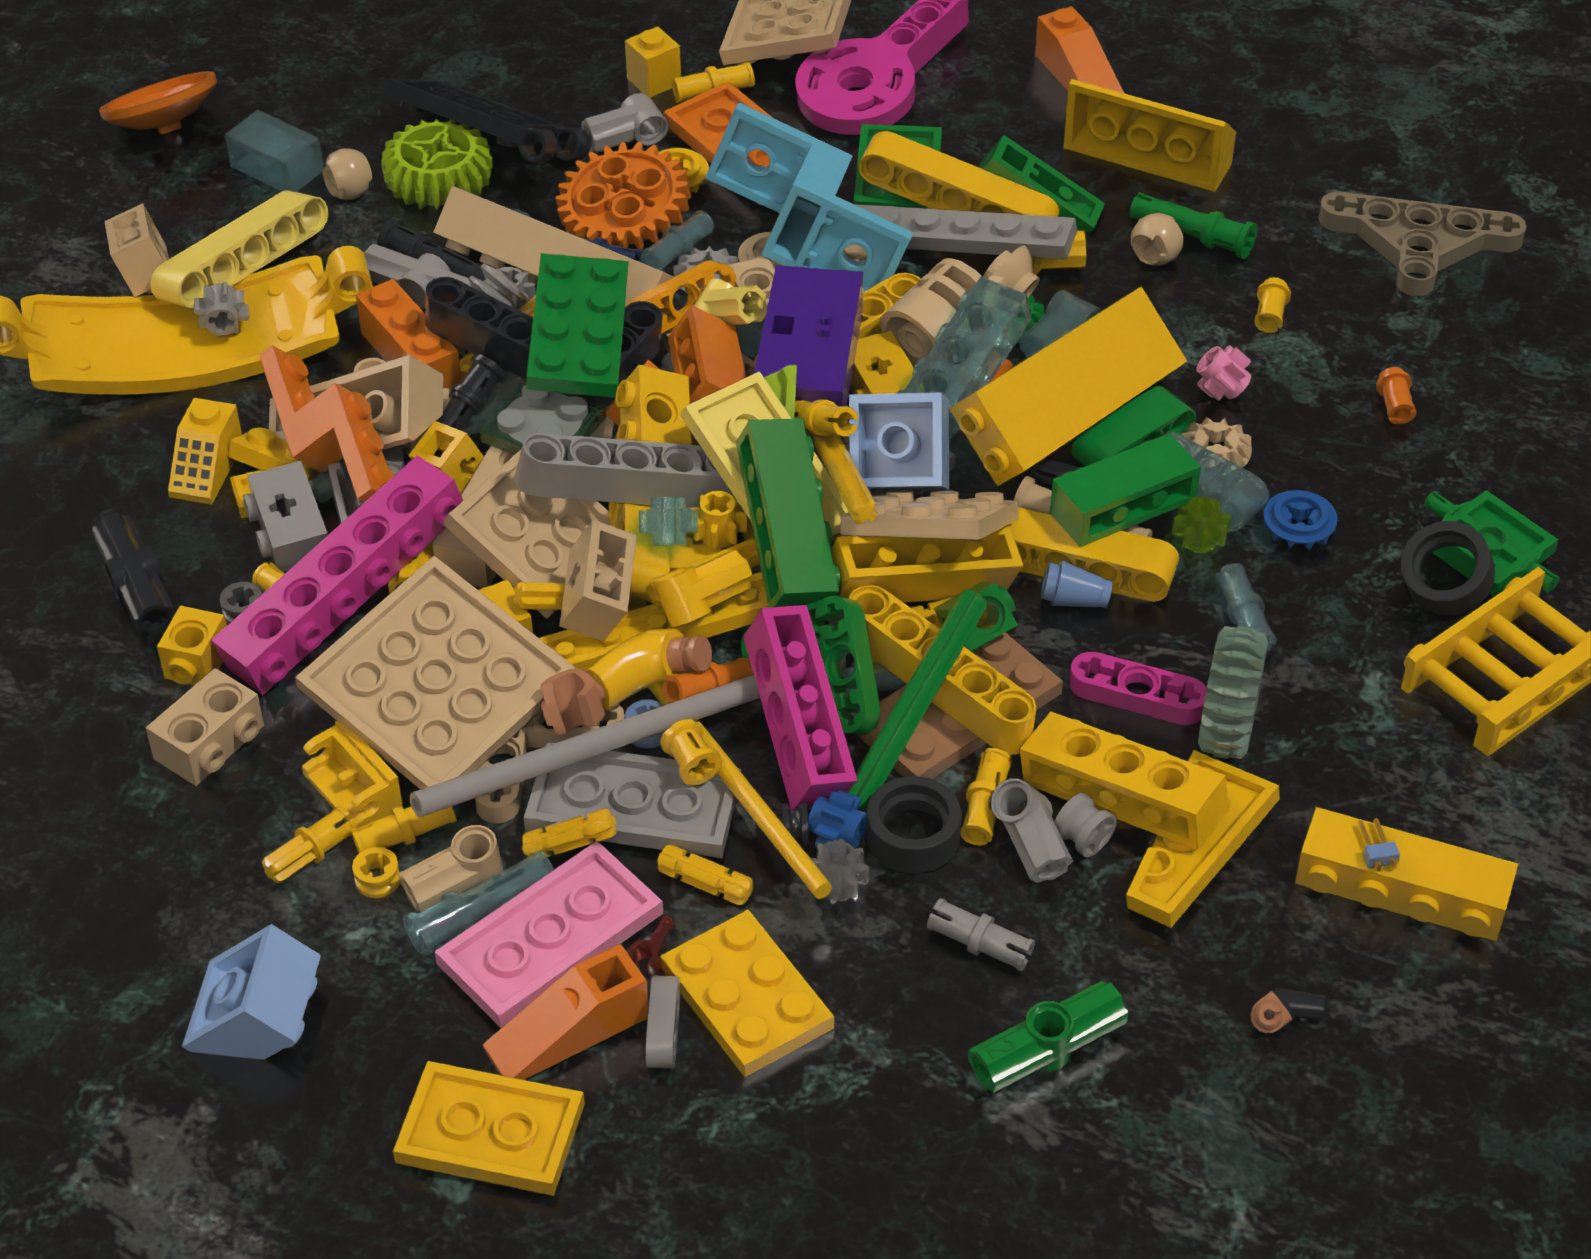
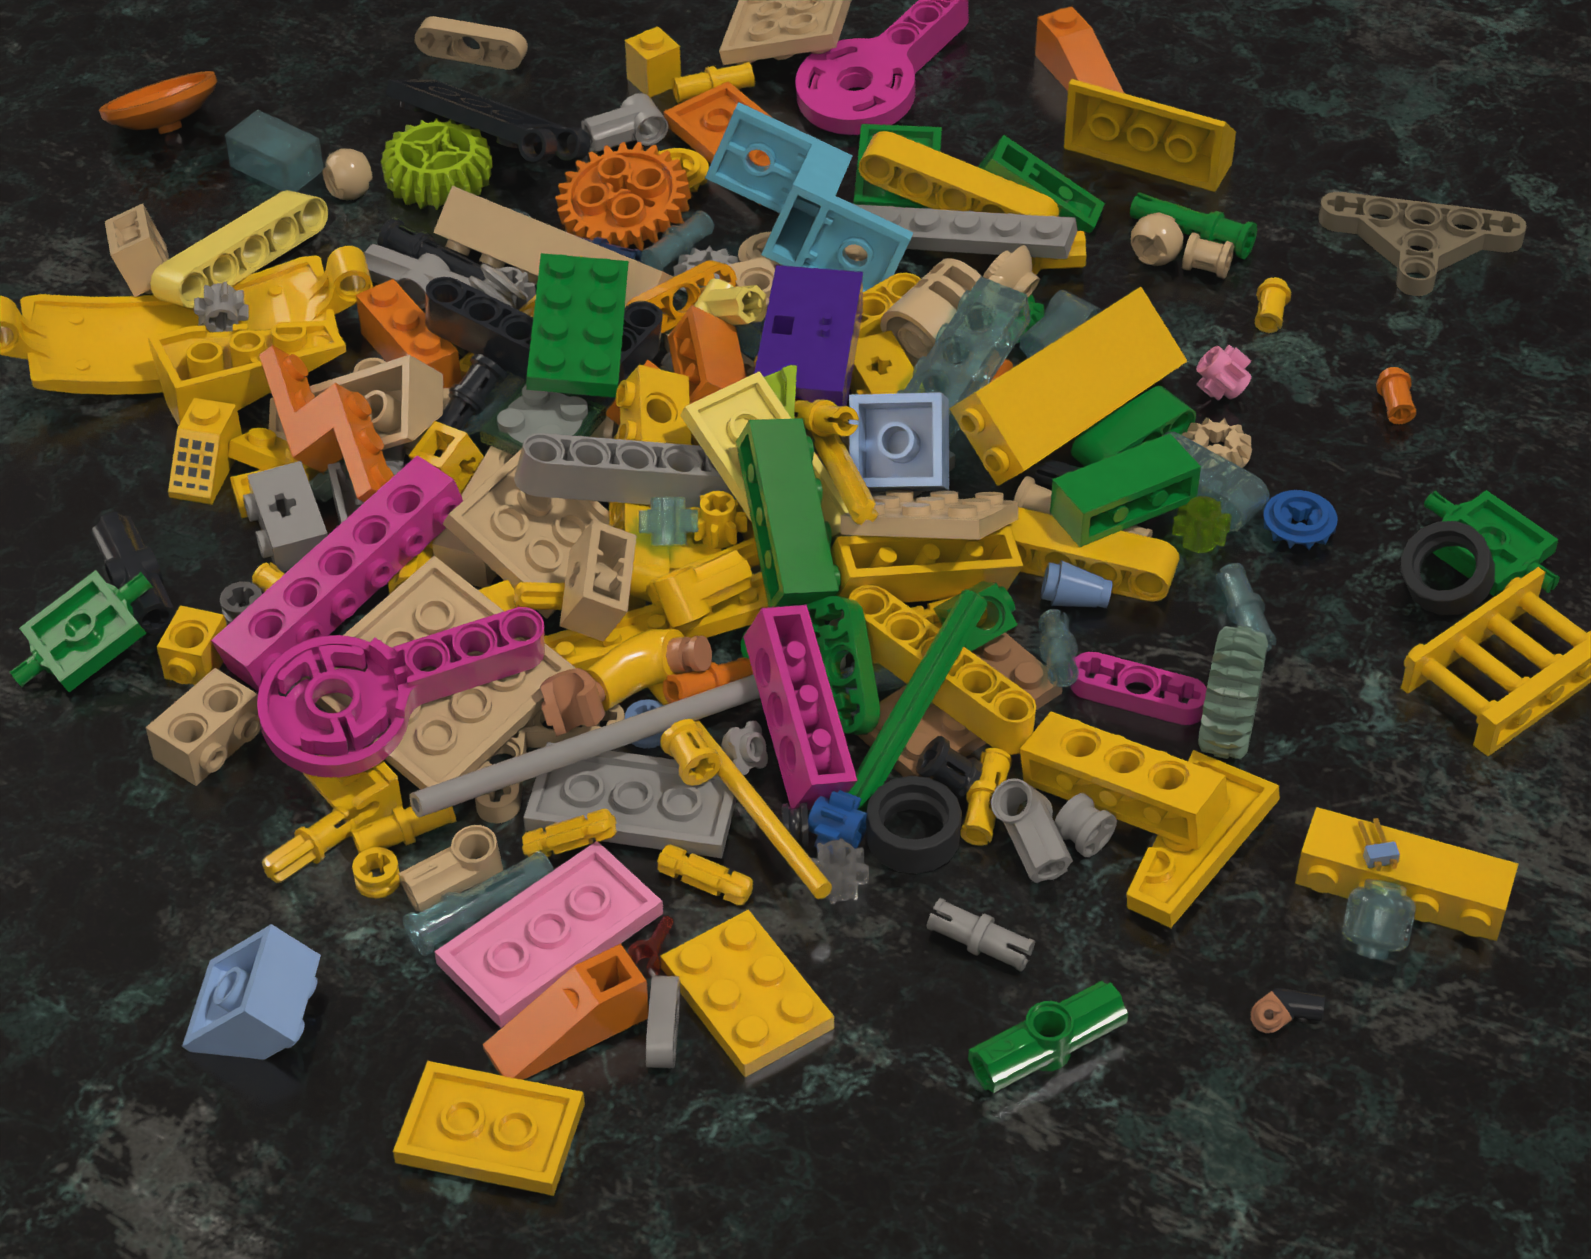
none -> green plate [9,570,153,692]
none -> yellow wedge [148,320,346,426]
none -> dark pink beam [257,607,545,778]
none -> tan beam [415,16,528,70]
none -> light grey plate [721,721,768,775]
none -> black bush [916,736,983,799]
none -> clear light blue pin [1038,609,1079,687]
none -> tan bush [1182,233,1234,279]
none -> clear light blue head [1342,879,1416,960]

